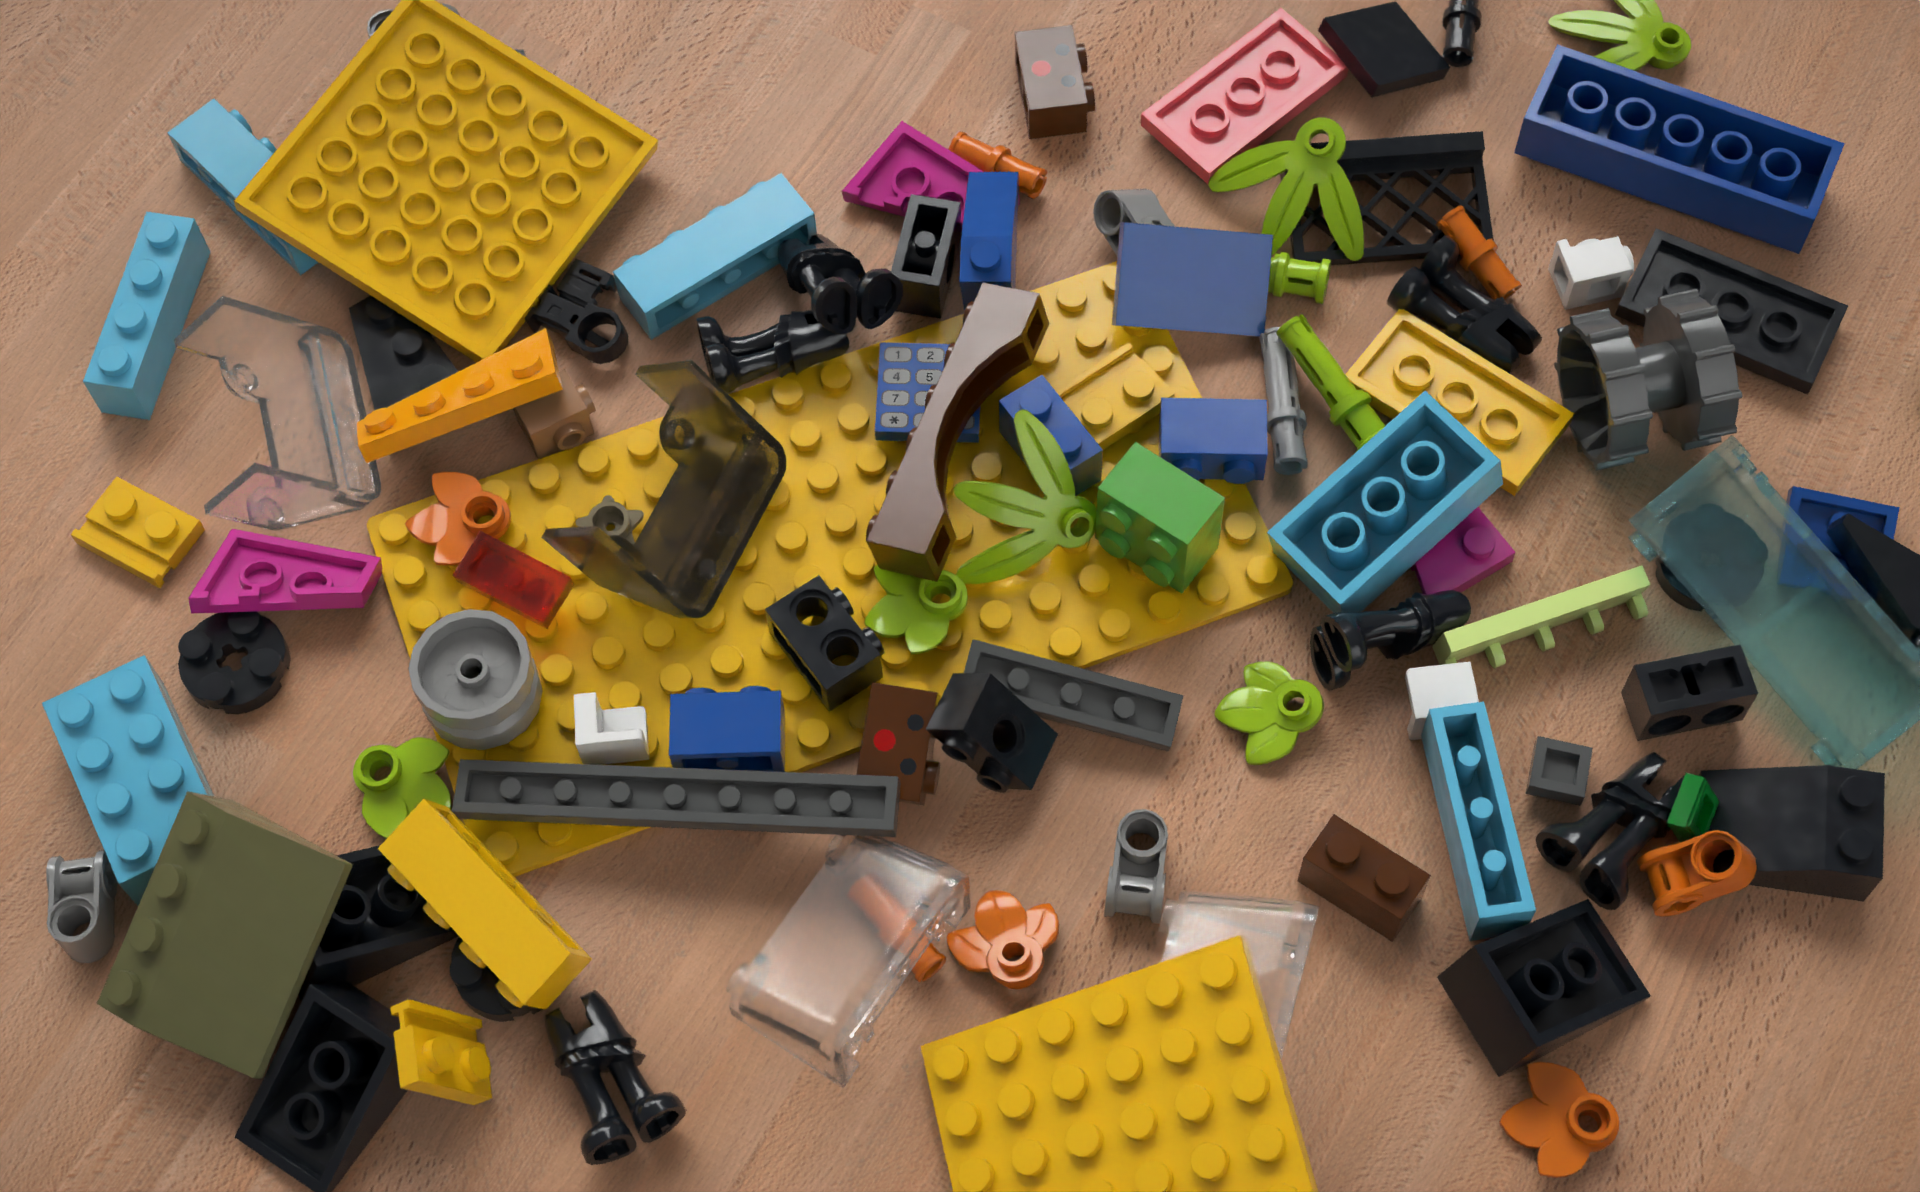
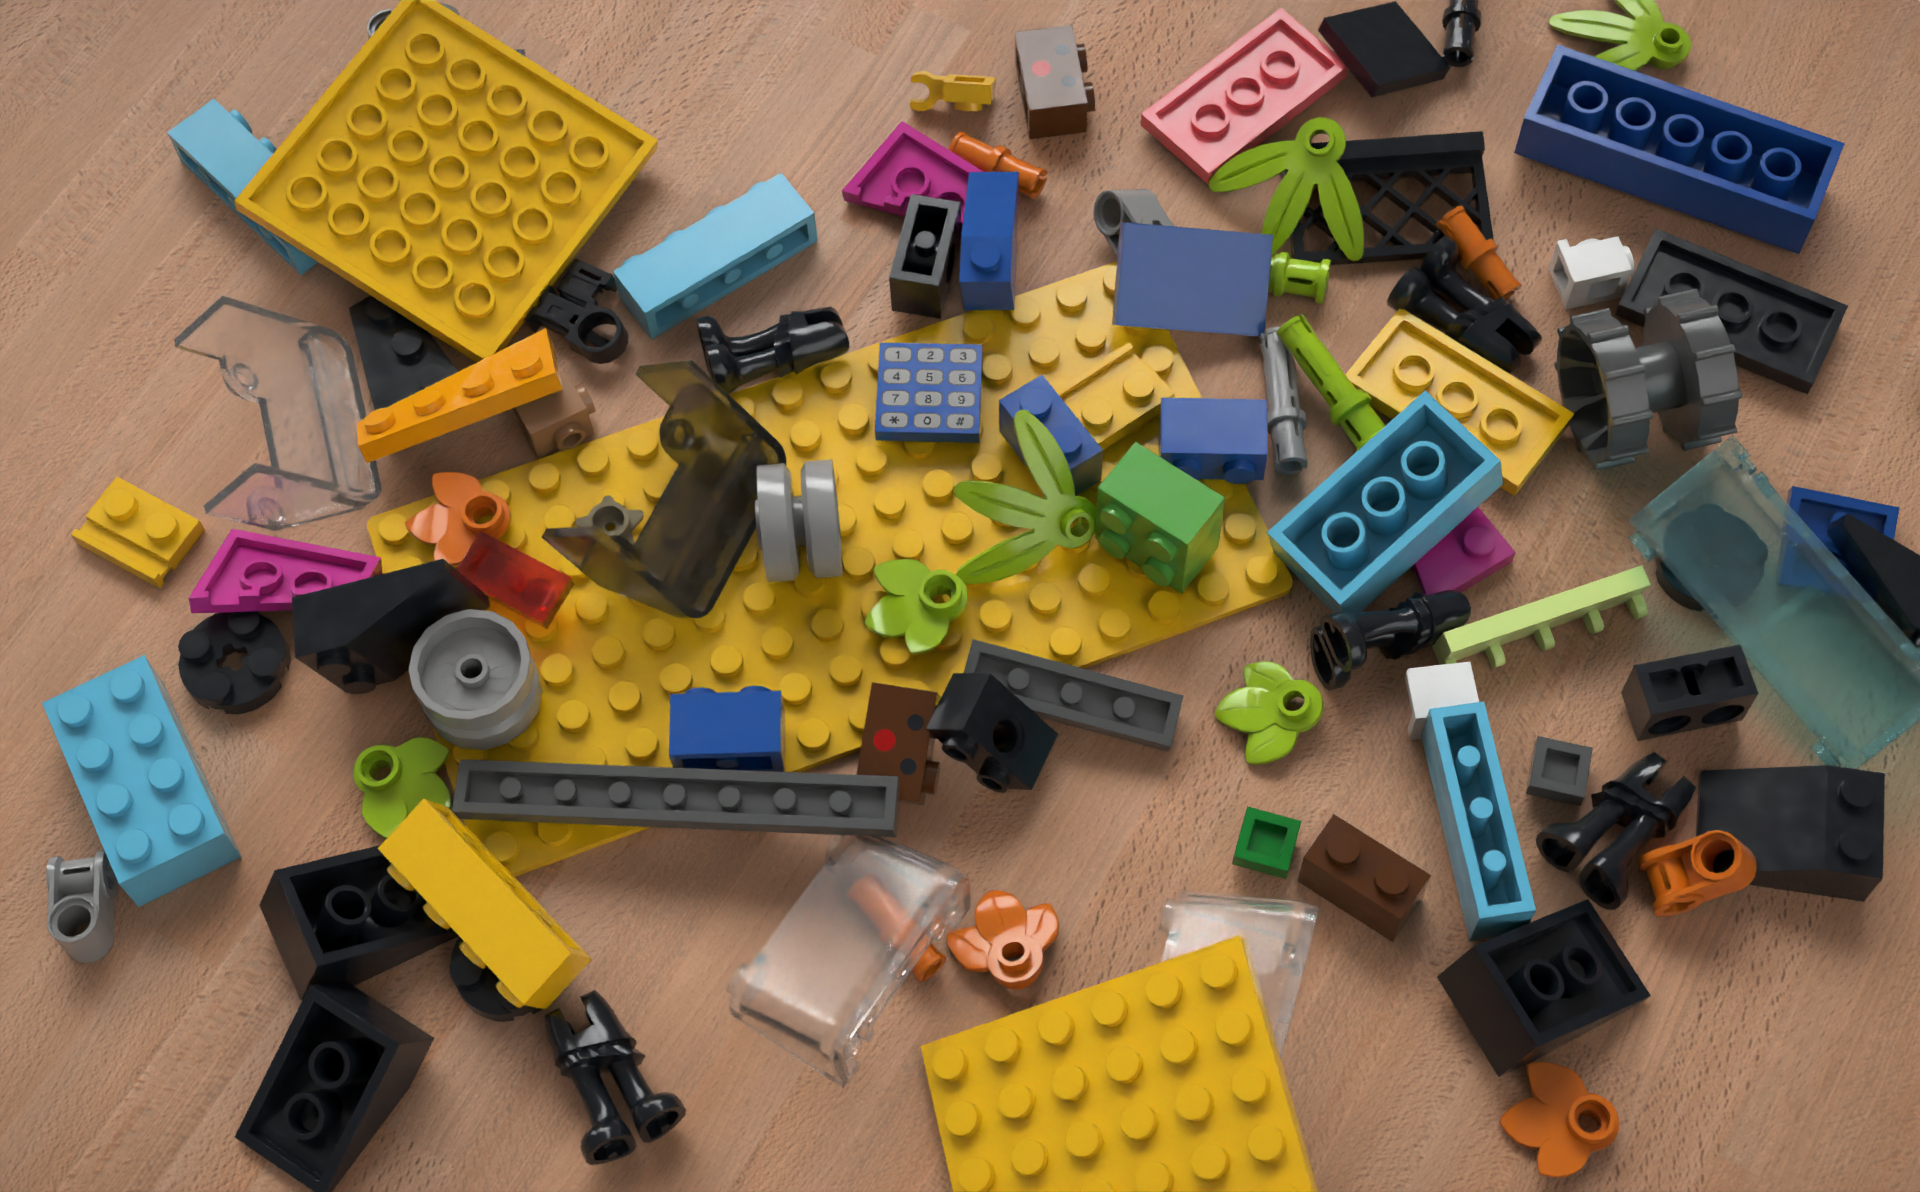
medium azure brick [83,212,210,420] -> none
olive slope [97,791,353,1079] -> none
yellow plate [391,999,492,1105] -> none
white panel [574,692,649,765] -> none
black brick [765,575,885,712] -> none
black piece [777,234,903,334] -> none
arch [866,282,1049,582] -> none
light grey piece [1104,809,1168,924] -> none
green tile [1667,773,1719,842] -> none
none -> black slope [292,559,490,694]
none -> light grey wheel [755,459,843,583]
none -> yellow plate [910,71,996,111]
none -> green plate [1232,806,1301,879]

